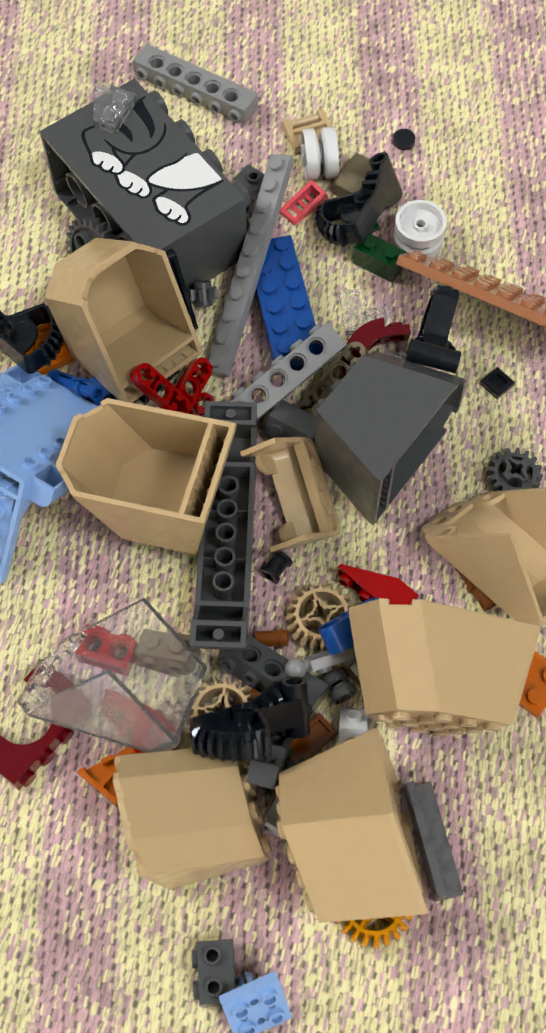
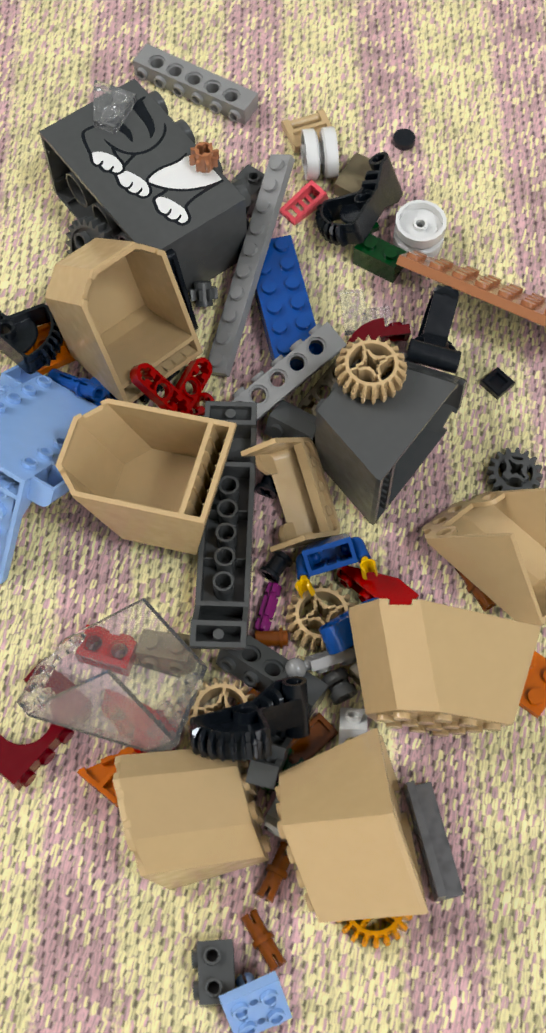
none -> nougat gear [189,142,219,173]
none -> dark orange pin [241,909,287,972]
none -> magenta axle [254,582,282,631]
none -> black bush [255,474,277,499]
none -> dark orange pin [256,841,290,903]
none -> blue torso [295,533,378,599]
none -> tan gear [335,335,407,405]

